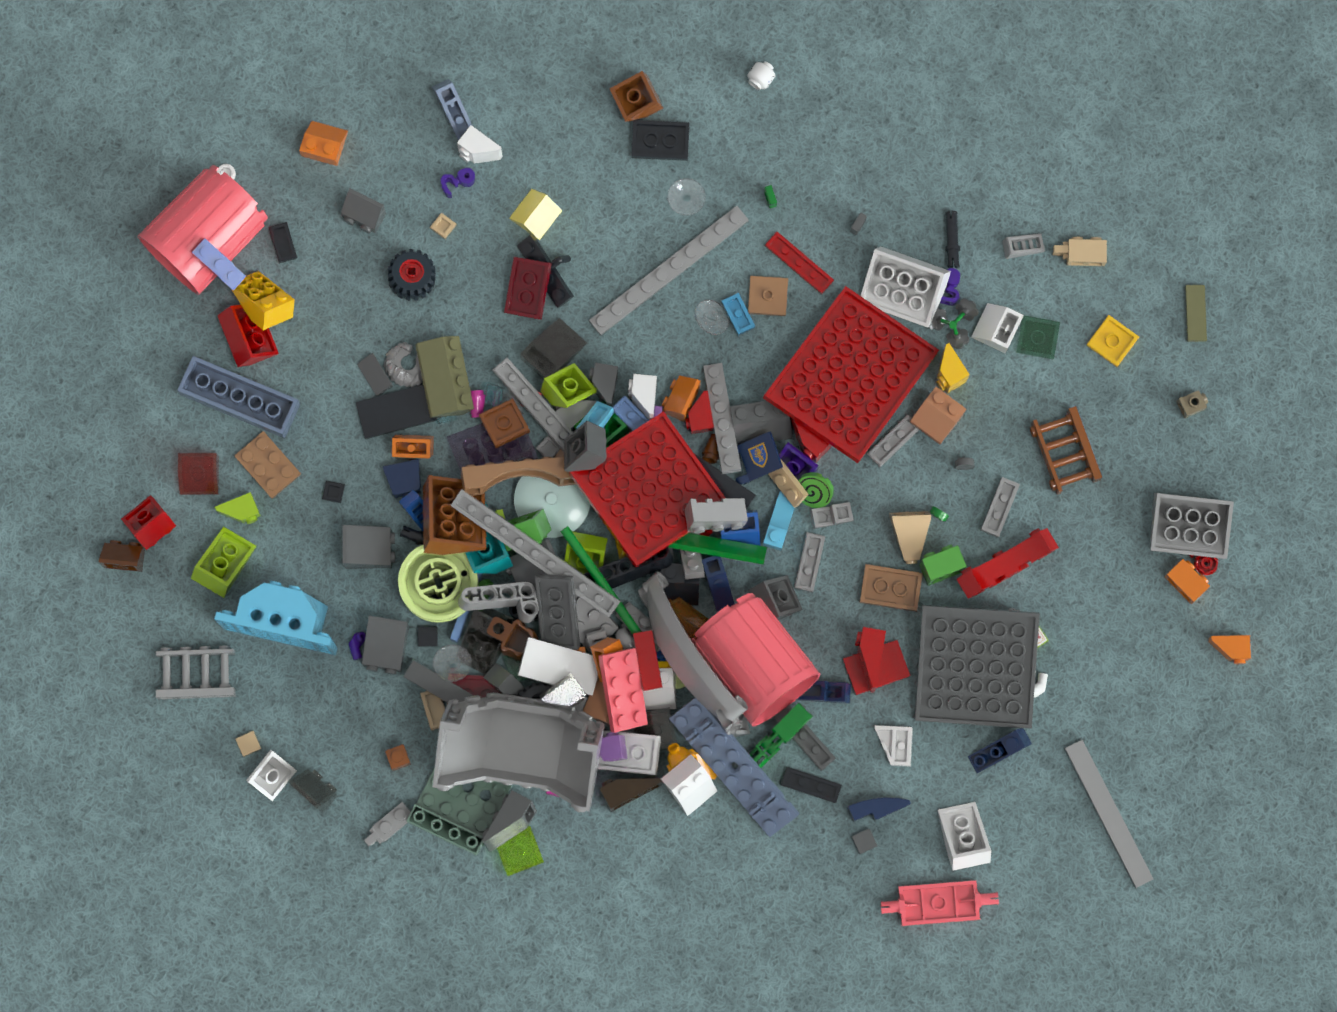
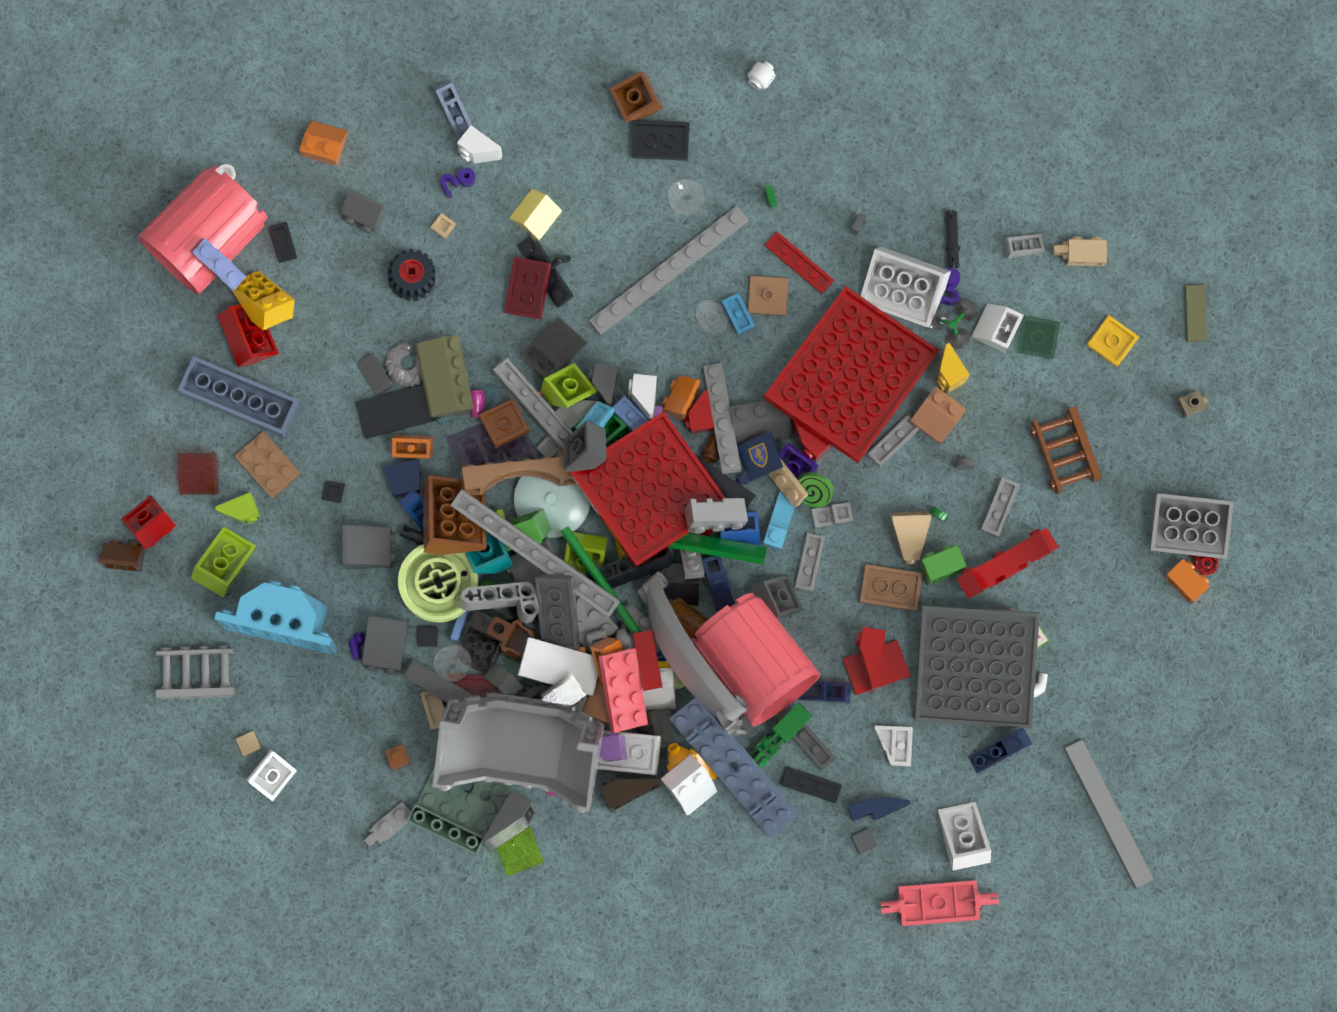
clear smoke slope [288,769,338,814] -> none
orange slope [1208,635,1251,664] -> none

